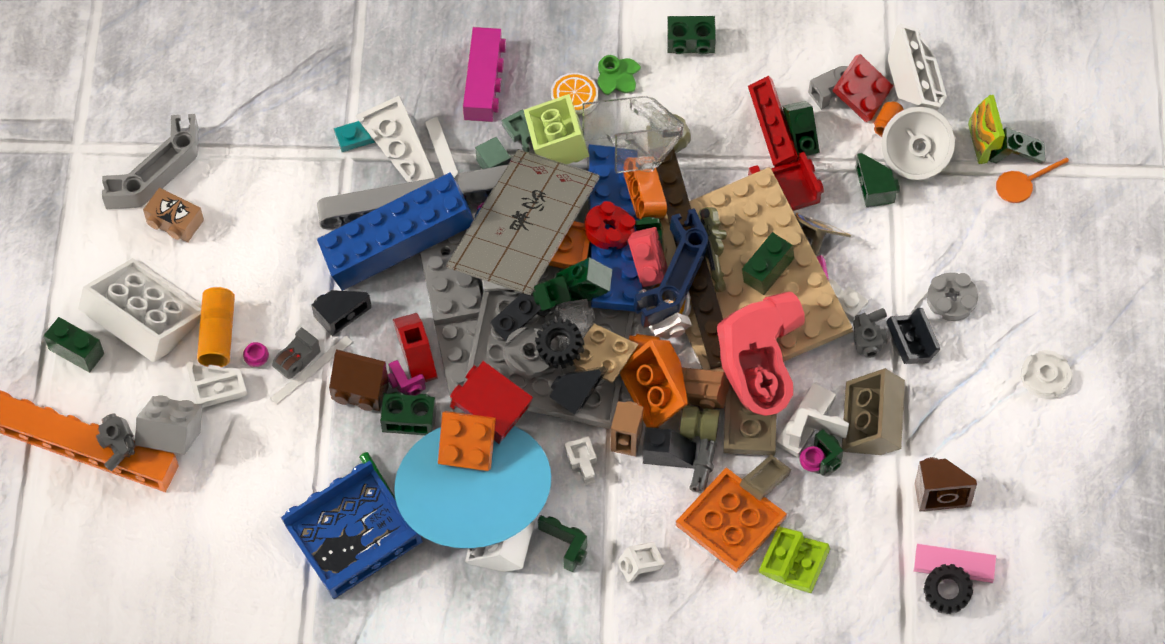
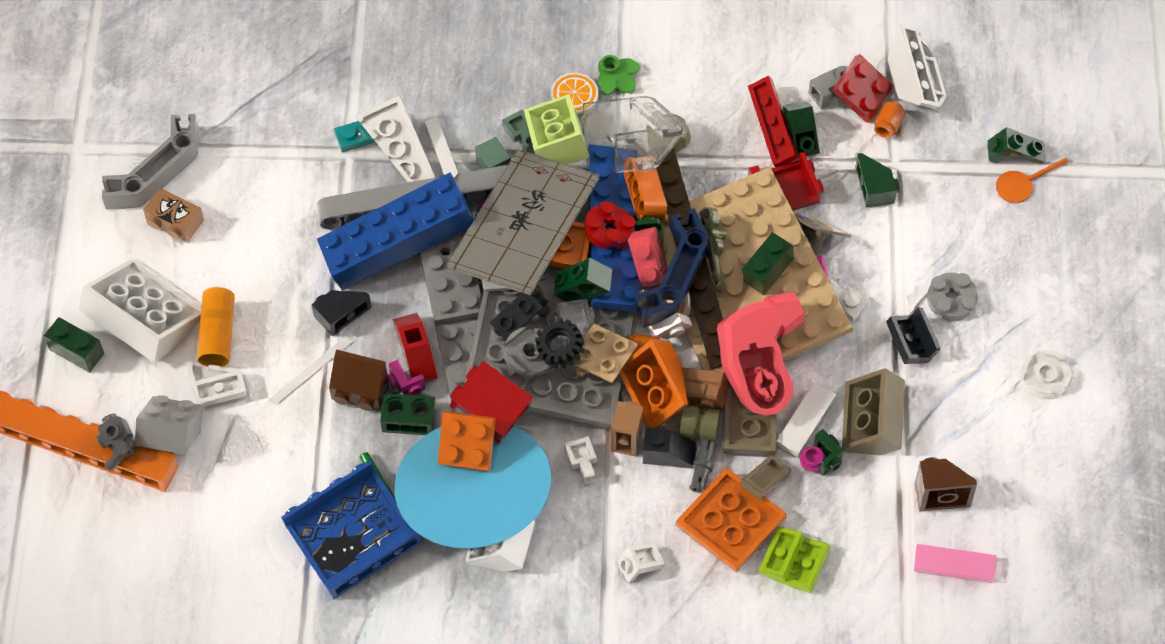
dark pink plate [243,342,269,367] -> none
dark grey leg [272,327,321,379] -> none
dark pink brick [463,27,506,122] -> none
dark green bracket [533,276,572,310] -> none
dark green bracket [538,515,587,572] -> none
black slope [549,366,608,415] -> none
dark green brick [667,16,716,54] -> none
white bracket [786,408,849,448] -> none
dark grey piece [853,308,887,358] -> none
white hat [881,107,955,180] -> none
black tyre [923,564,973,614] -> none
slope [968,95,1005,164] -> none

